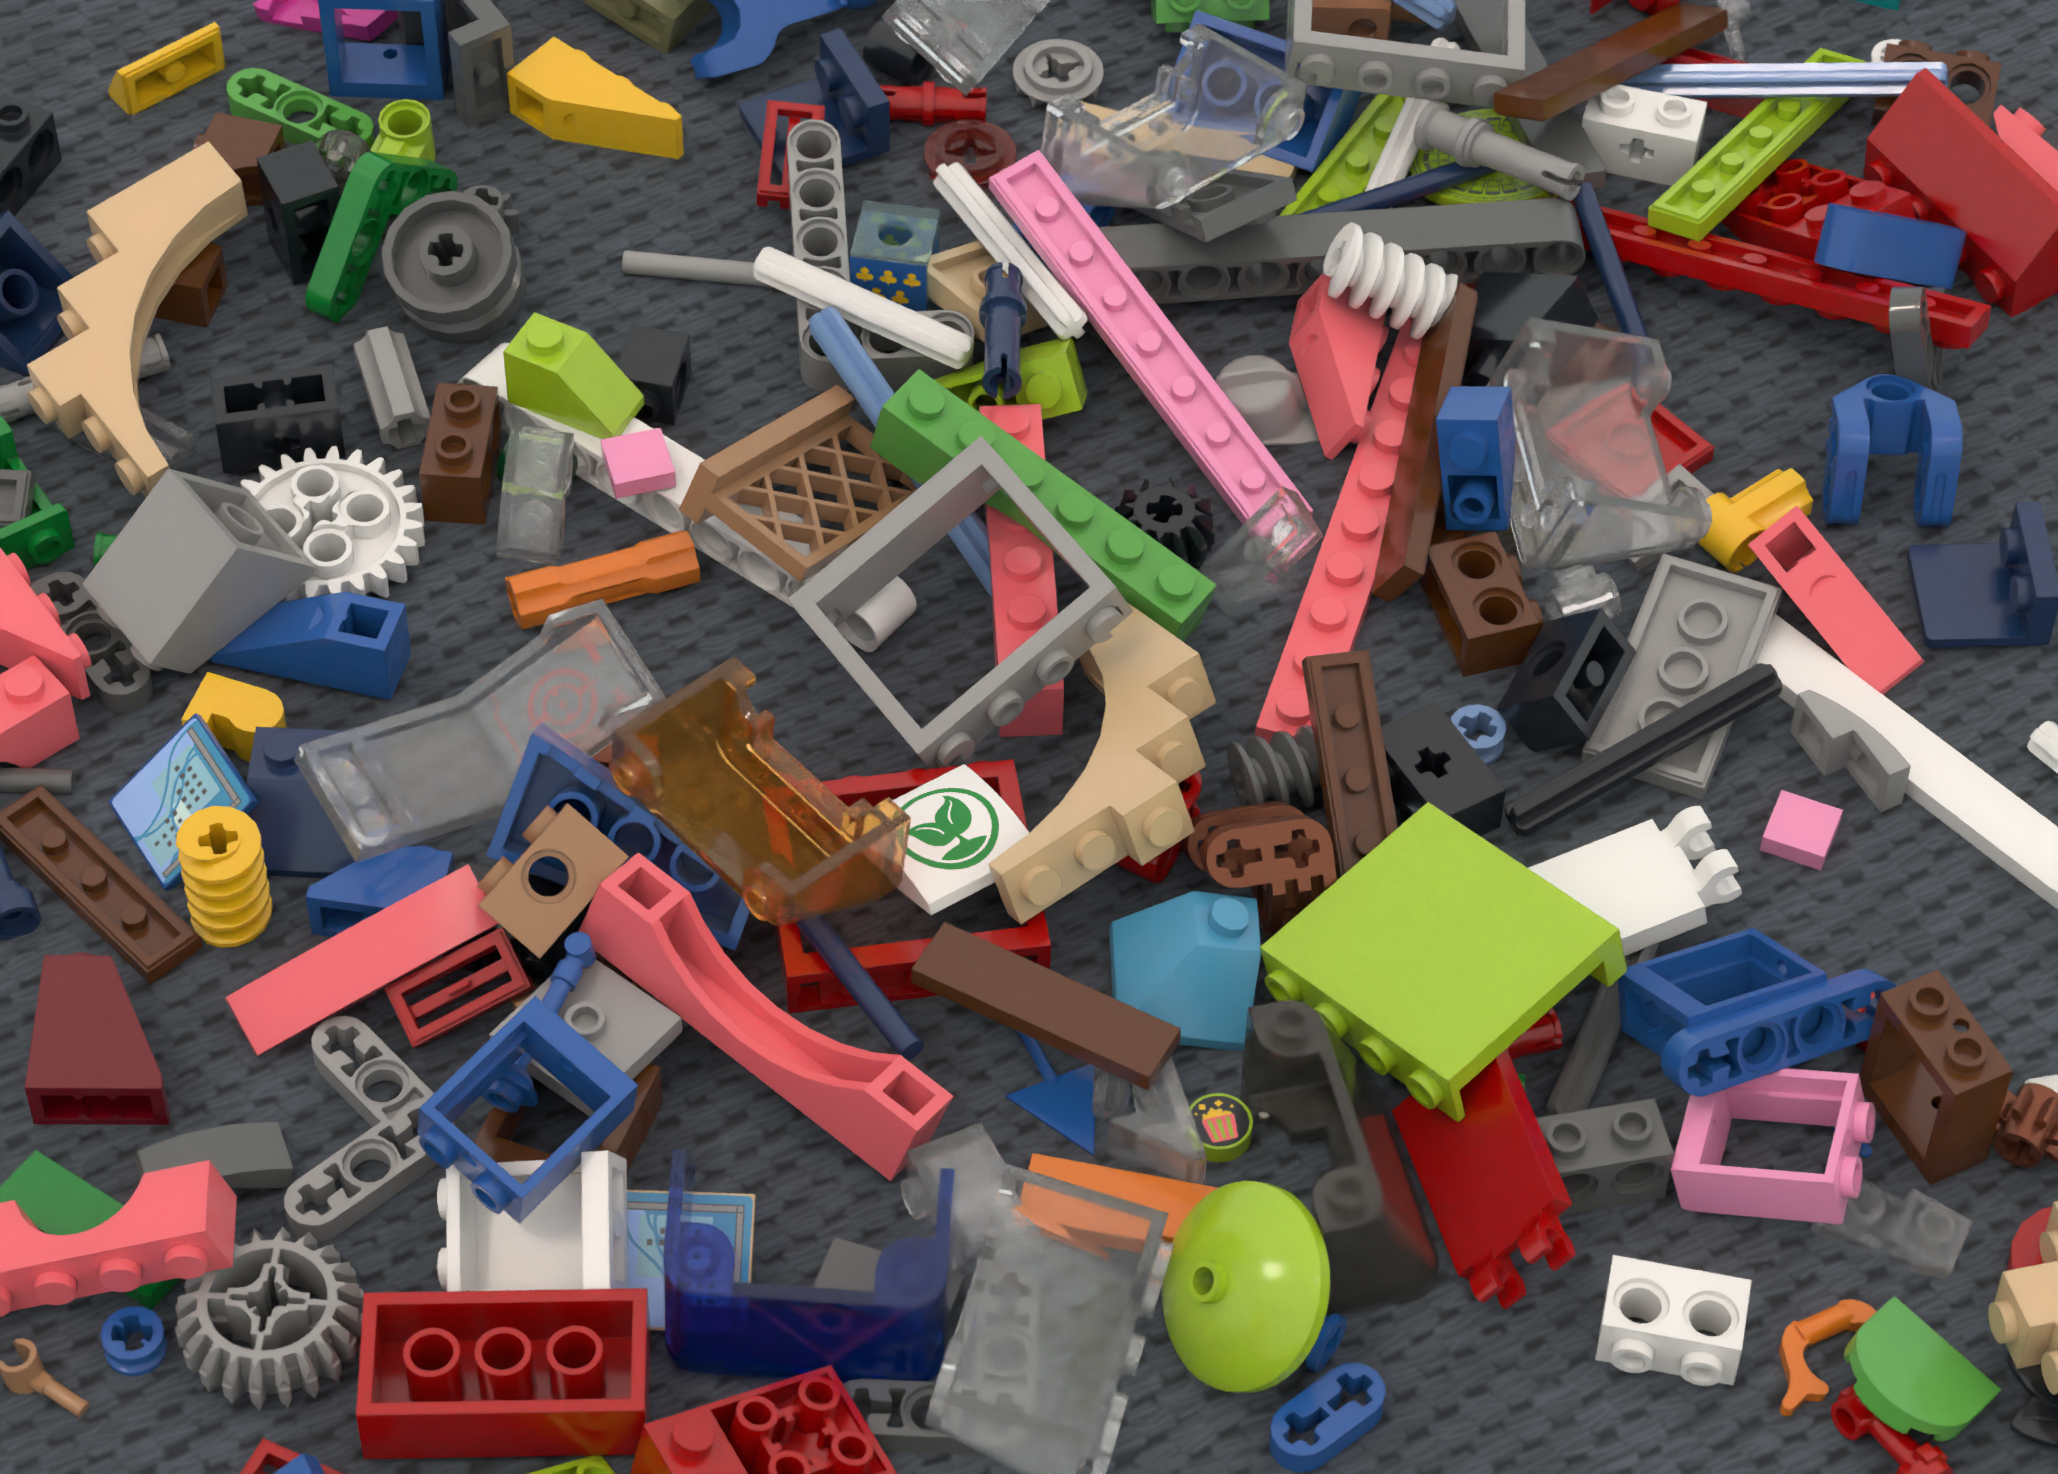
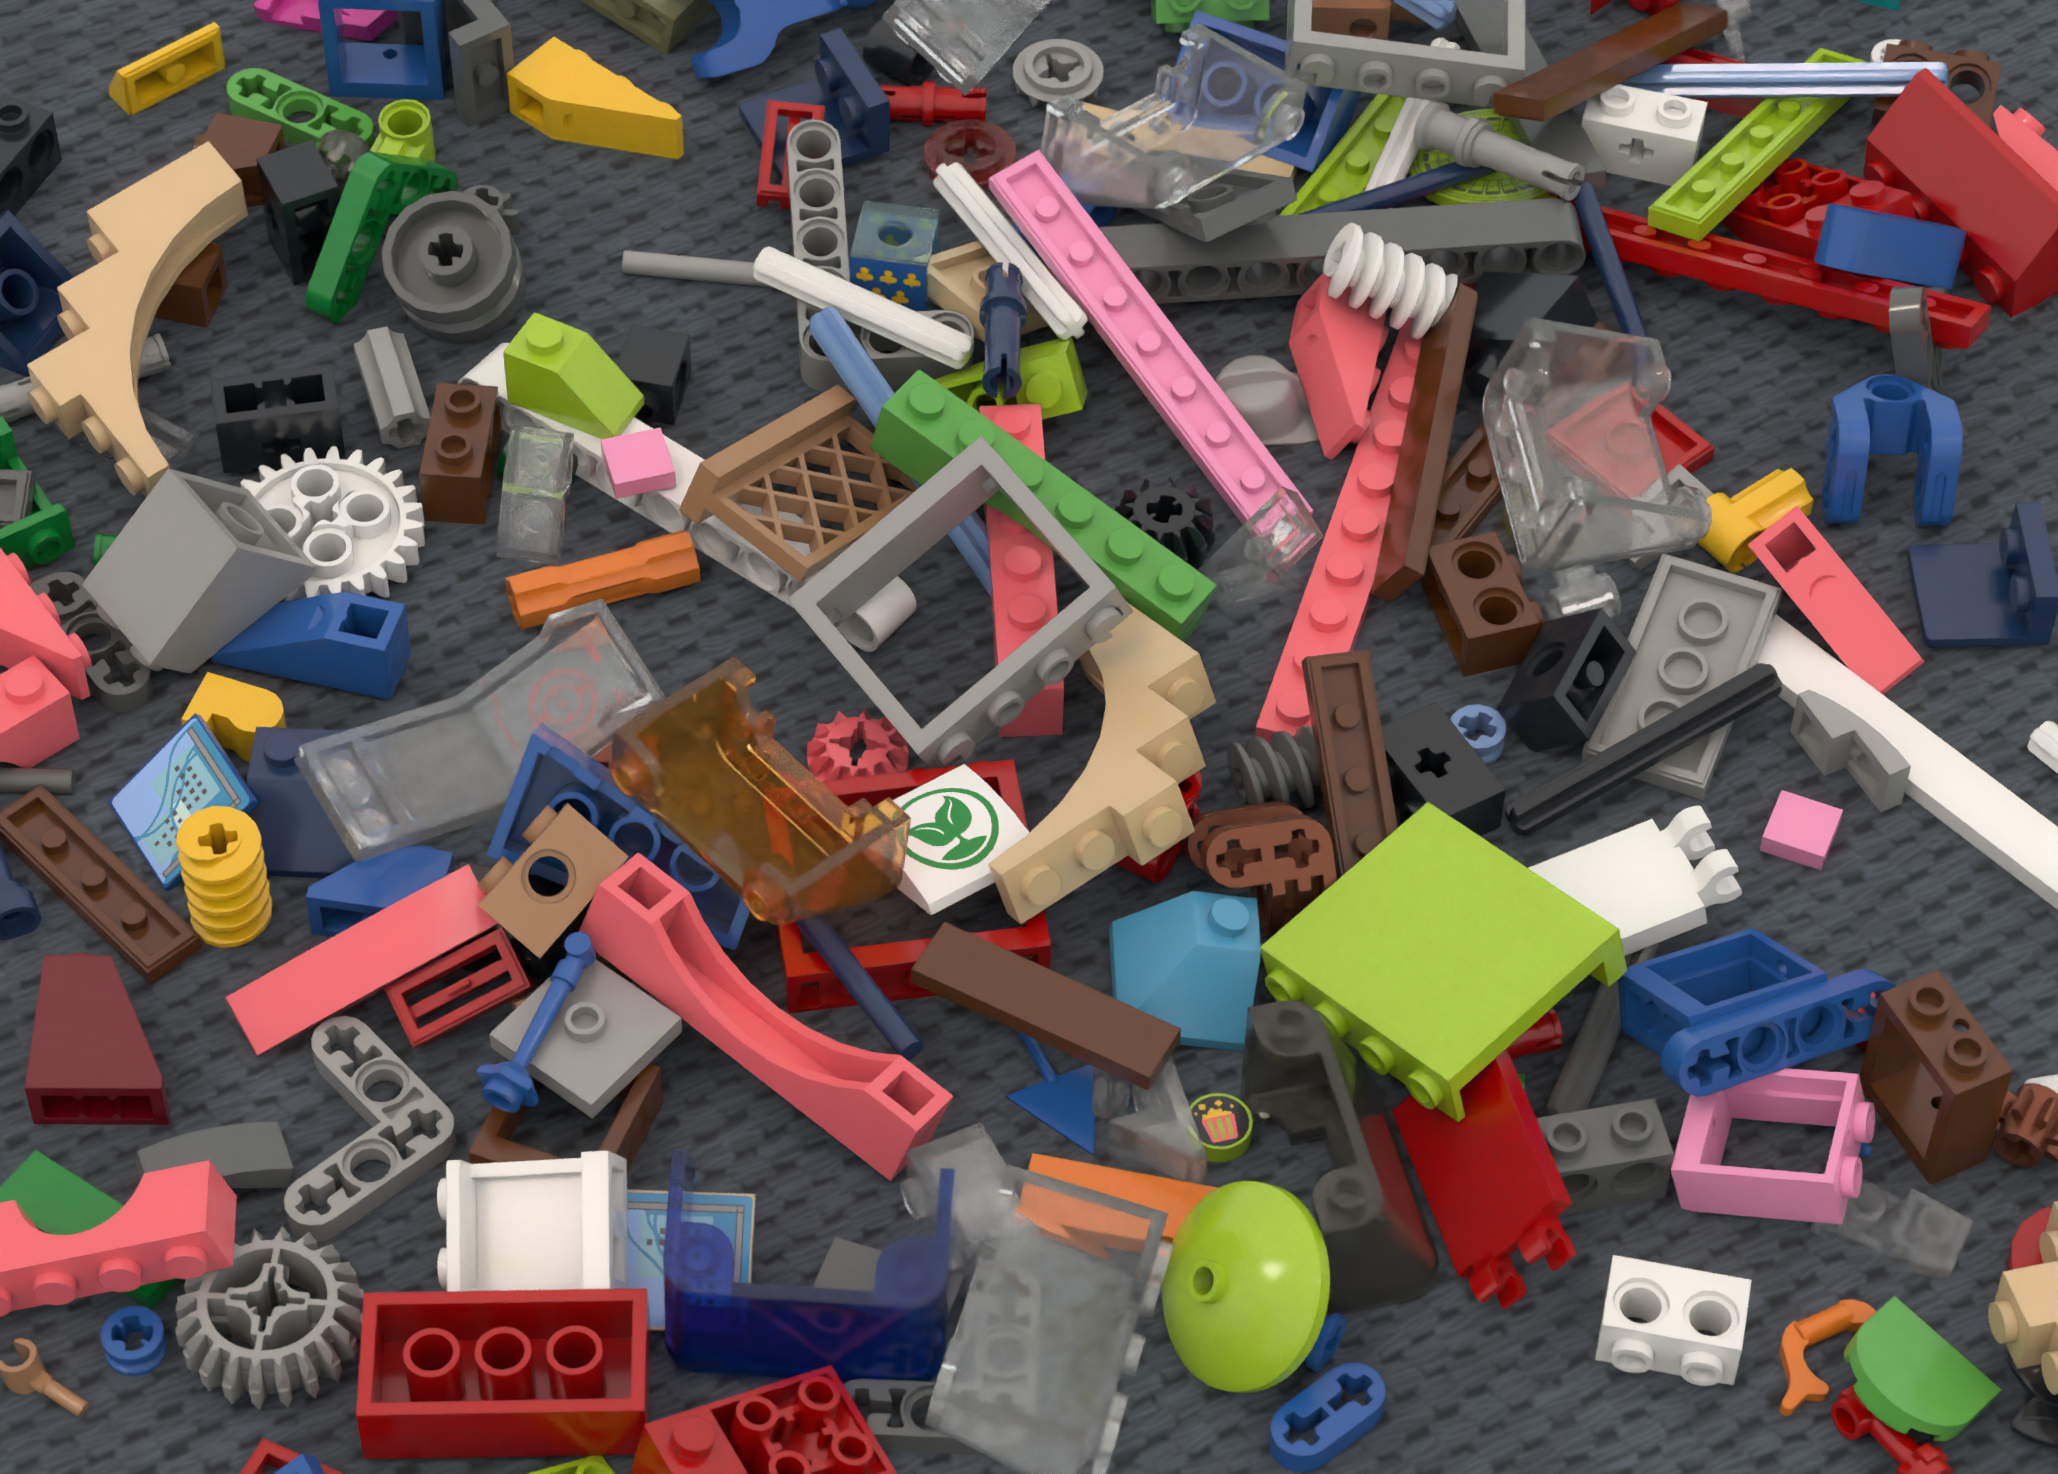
blue window [417,996,638,1224] -> none
blue slope [1436,386,1516,531] -> none
none -> coral gear [807,708,909,782]

